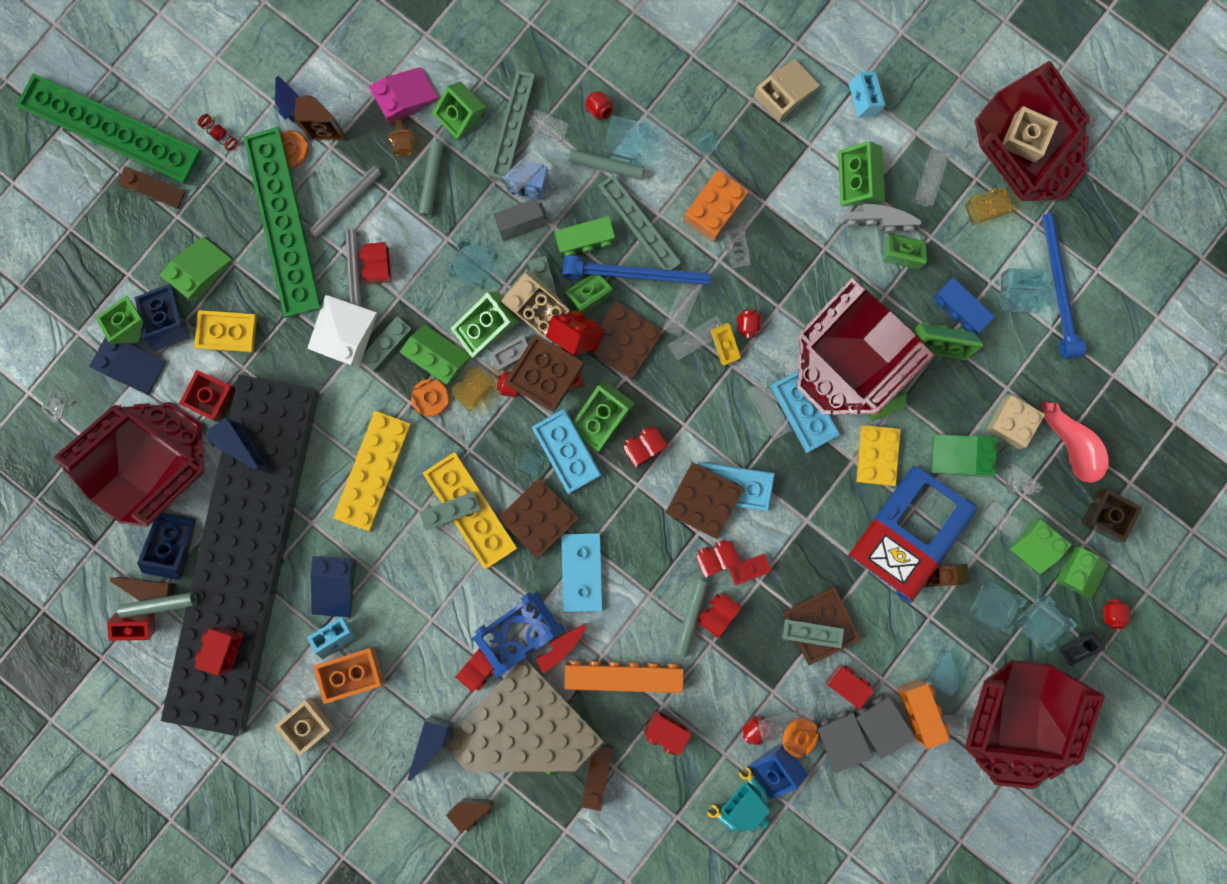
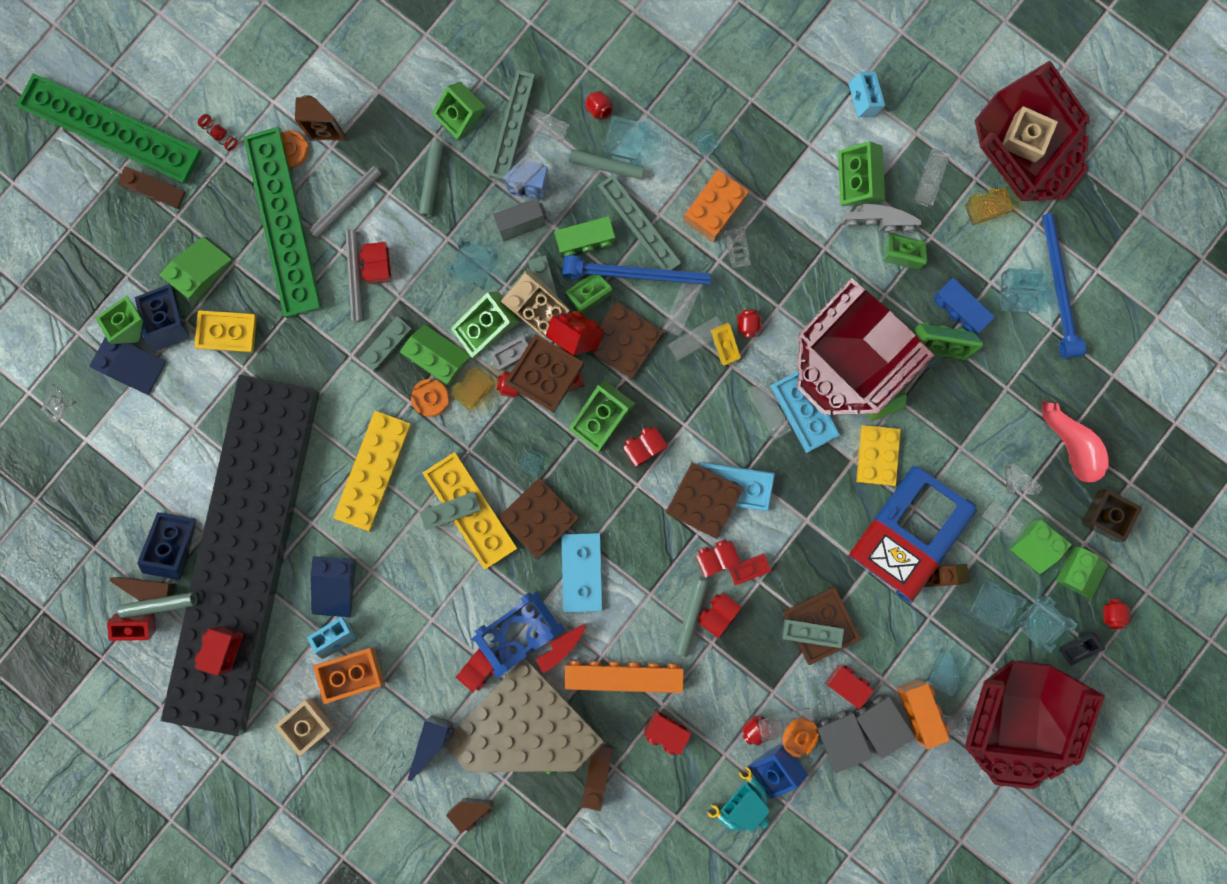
dark red windscreen [53,402,204,527] -> none
red brick [179,369,236,422] -> none
dark blue slope [206,418,269,472] -> none
clear blue slope [275,75,300,123] -> none
white slope [307,295,378,367] -> none
dark pink slope [368,67,439,126] -> none
clear orange piece [388,119,413,156] -> none
medium azure plate [532,408,602,494] -> none
tan slope [754,59,820,122] -> none
green slope [931,435,997,477] -> none
tan brick [986,395,1045,449] -> none

